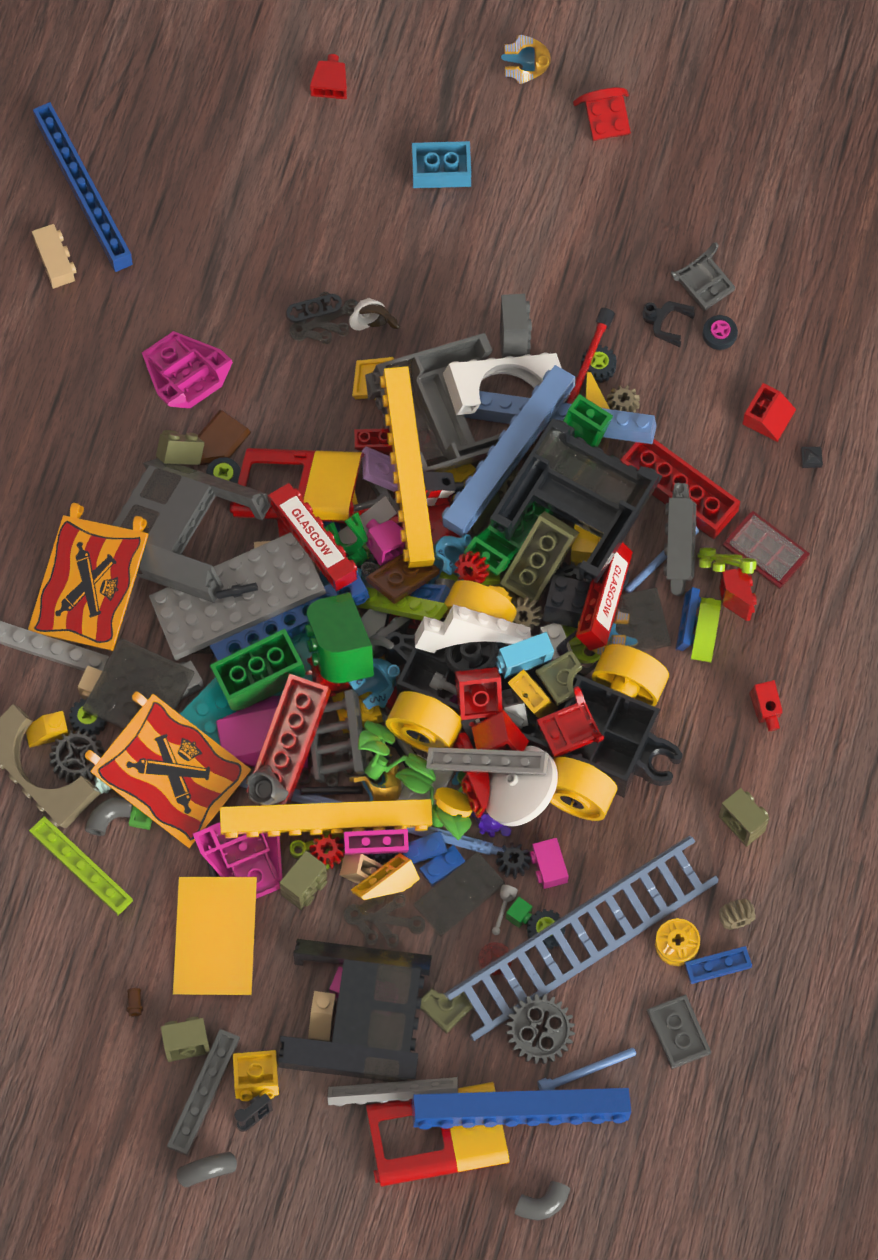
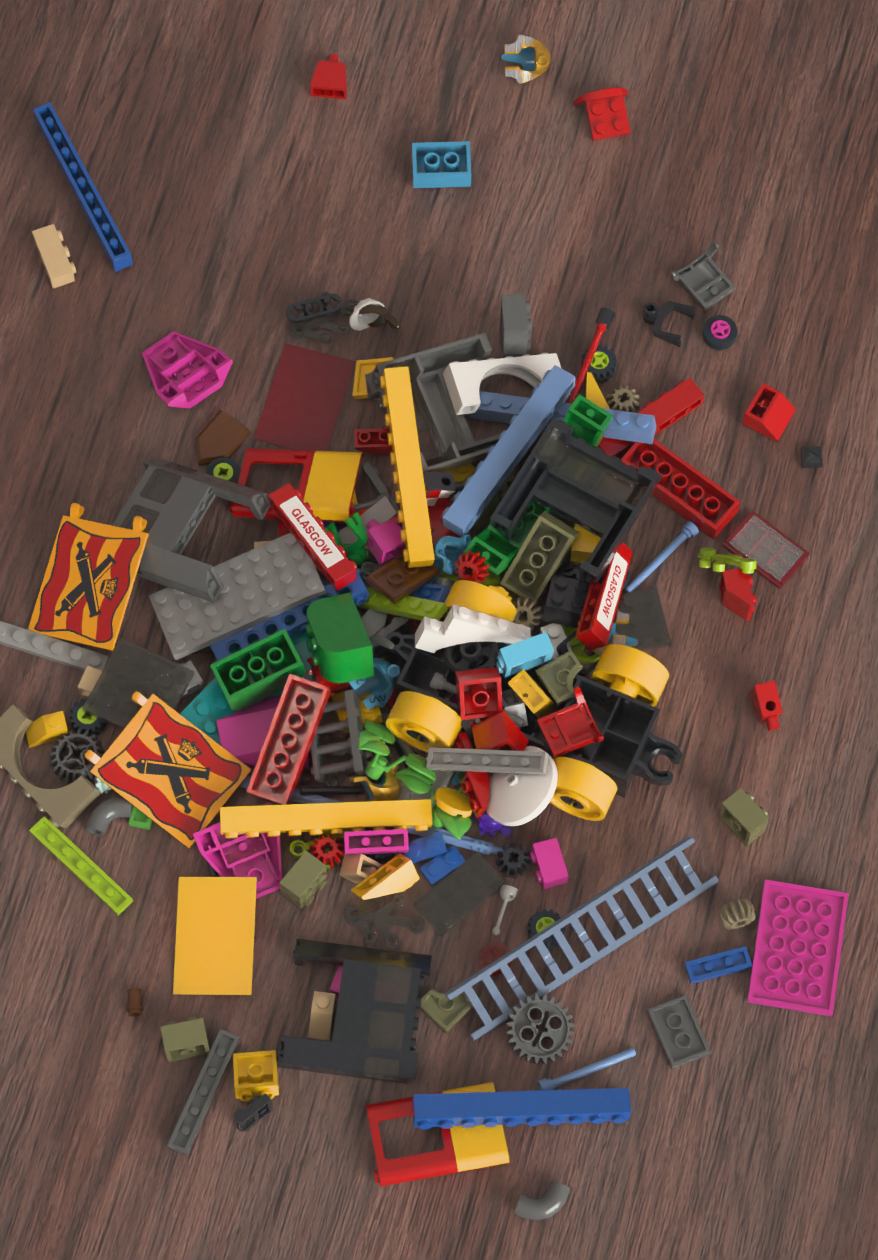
olive brick [156,430,205,465] -> none
dark grey cylinder [177,1152,237,1187] -> none
black bar [216,582,258,599] -> none
dark grey hair [246,765,289,805] -> none
light grey plate [328,1077,458,1106] -> none
lavender tile [362,446,398,492] -> none
green plate [506,897,533,928] -> none
yellow wheel [655,918,700,966] -> none
dark grey hinge [664,483,697,597] -> none
blue plate [676,587,701,651] -> none
lime arch [691,597,721,662] -> none
none -> dark red sticker [254,344,356,451]
none -> red brick [598,378,705,459]
none -> dark pink plate [747,879,849,1017]

